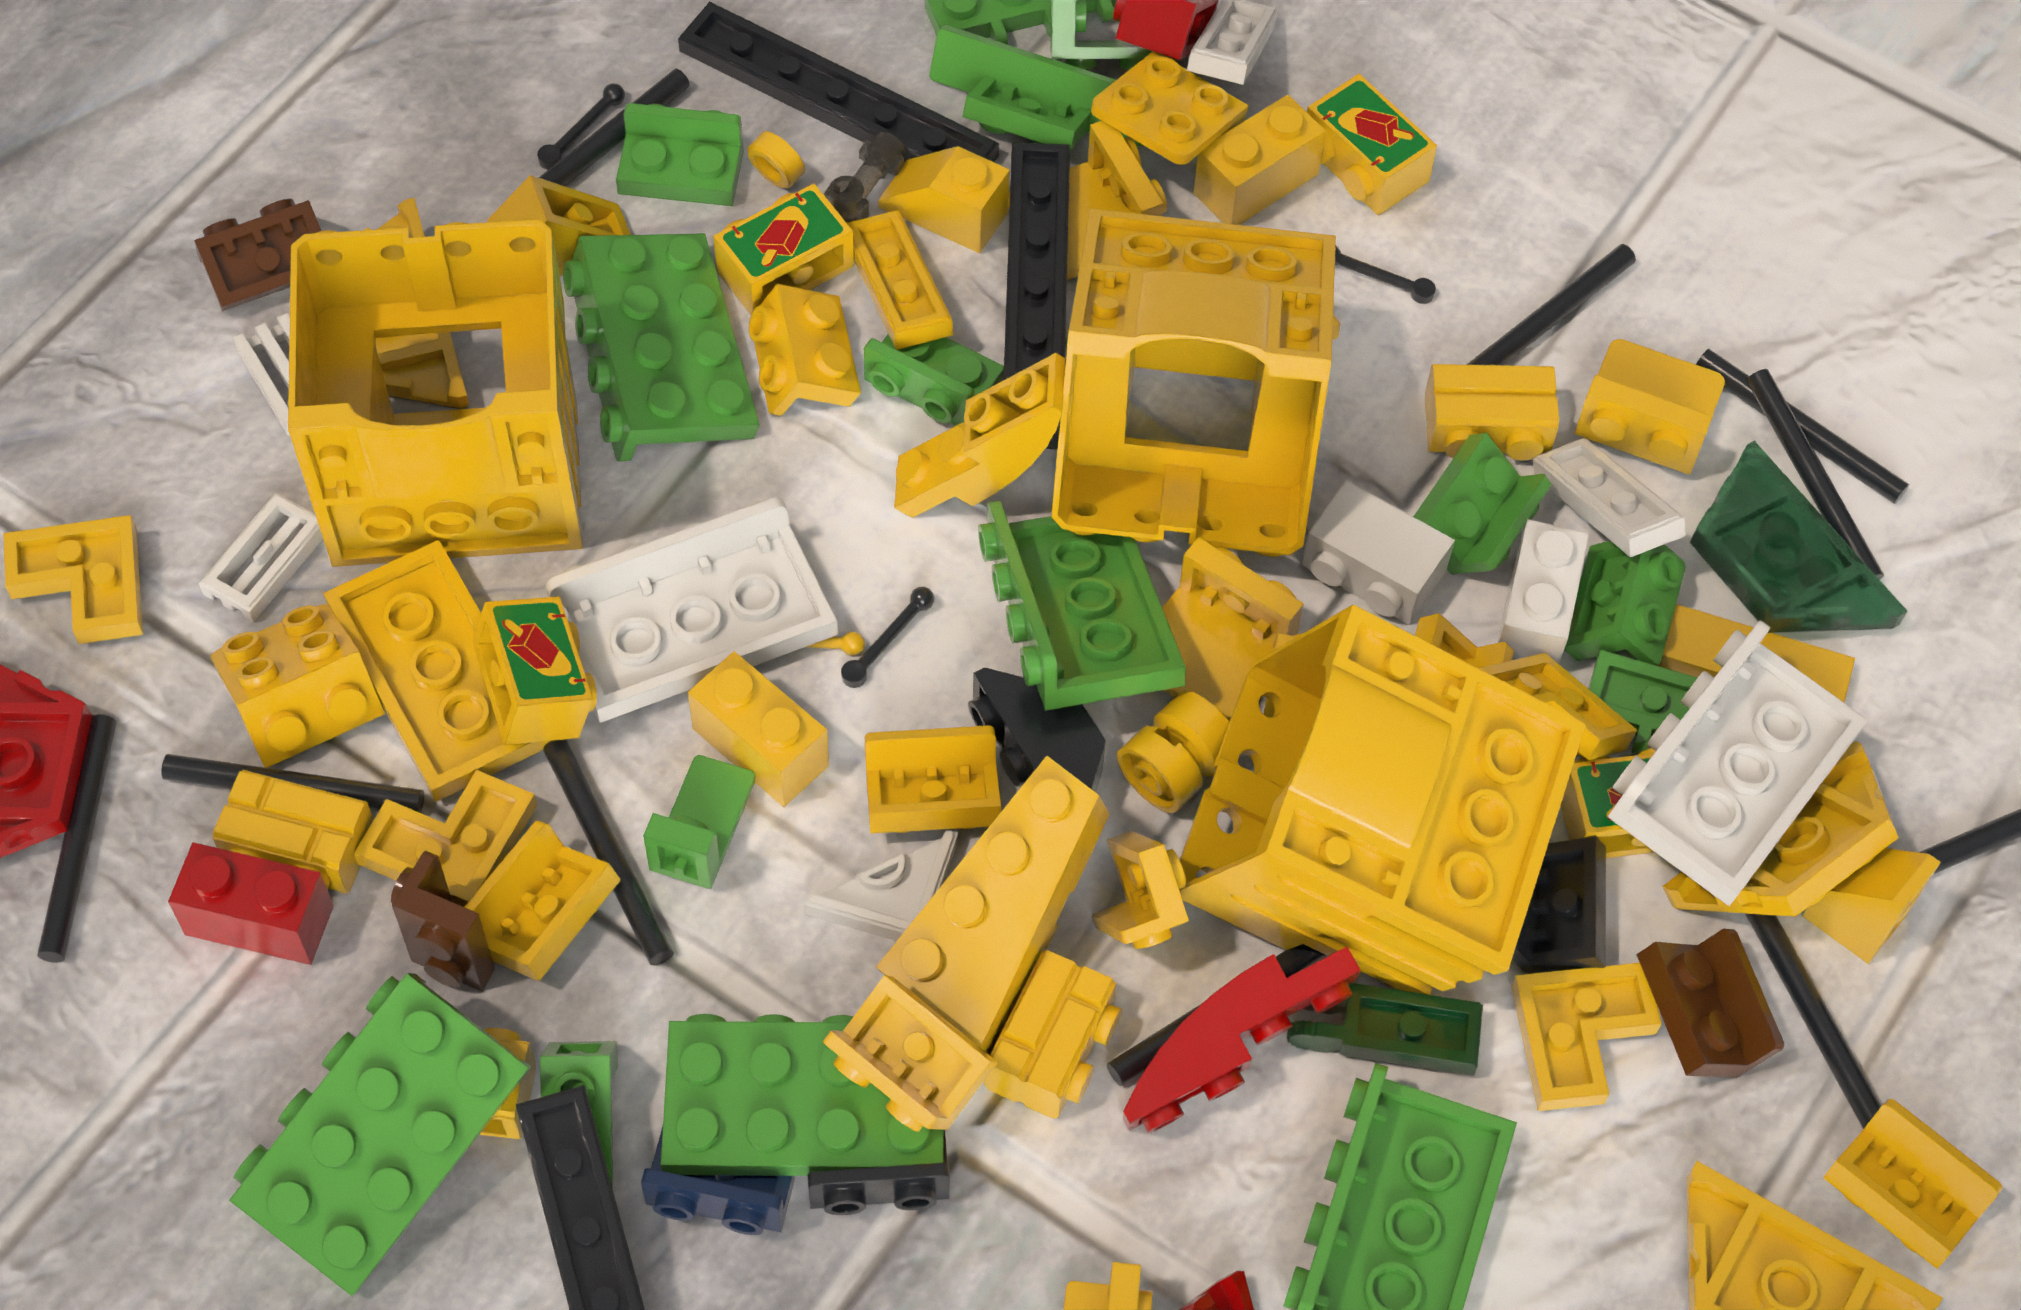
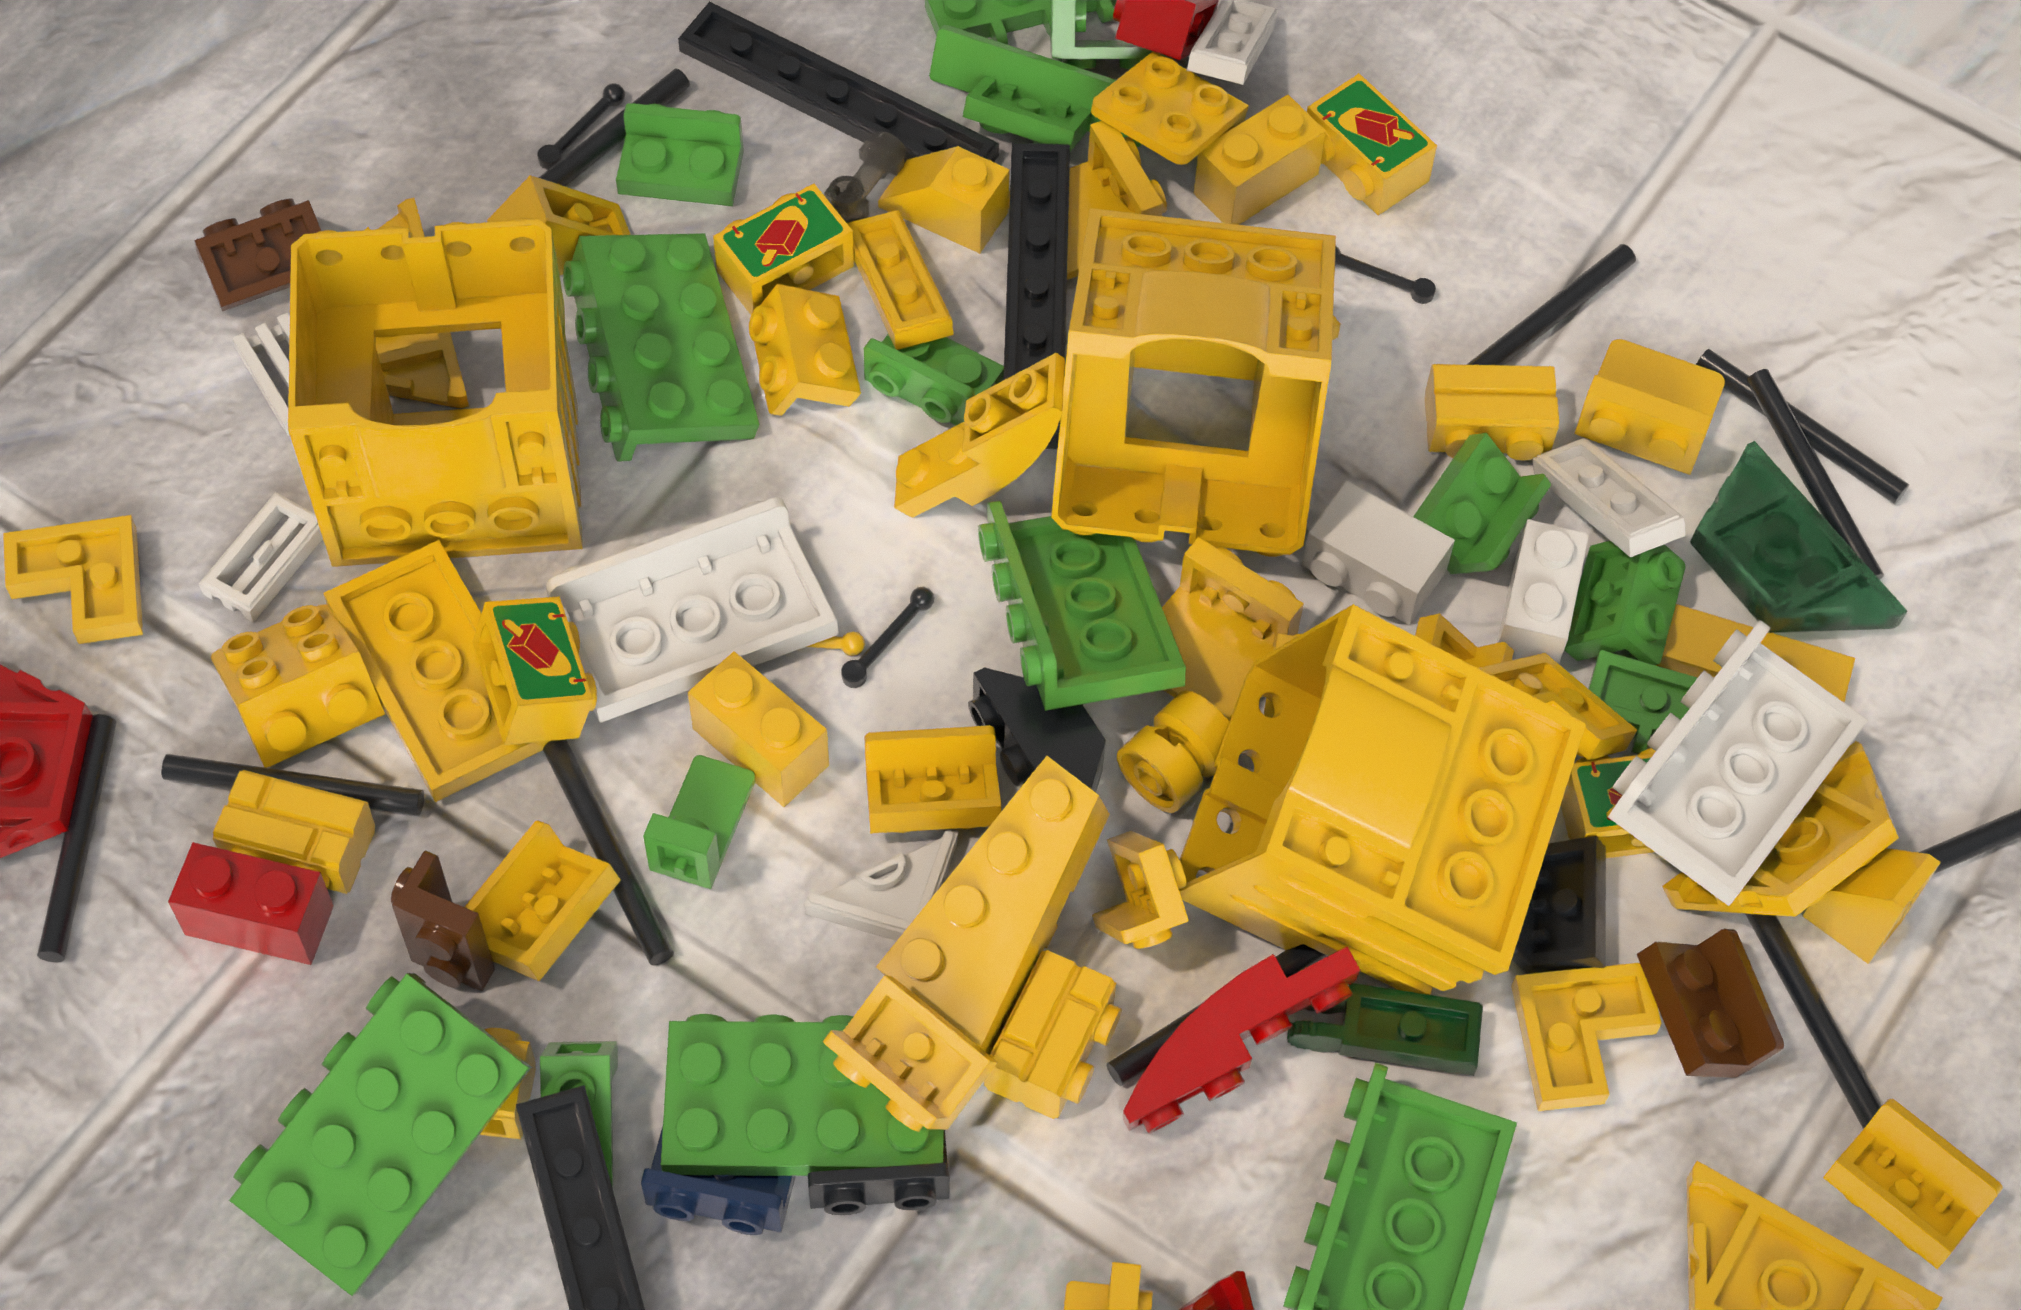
yellow plate [354,770,537,907] -> none
yellow tile [747,131,805,188] -> none

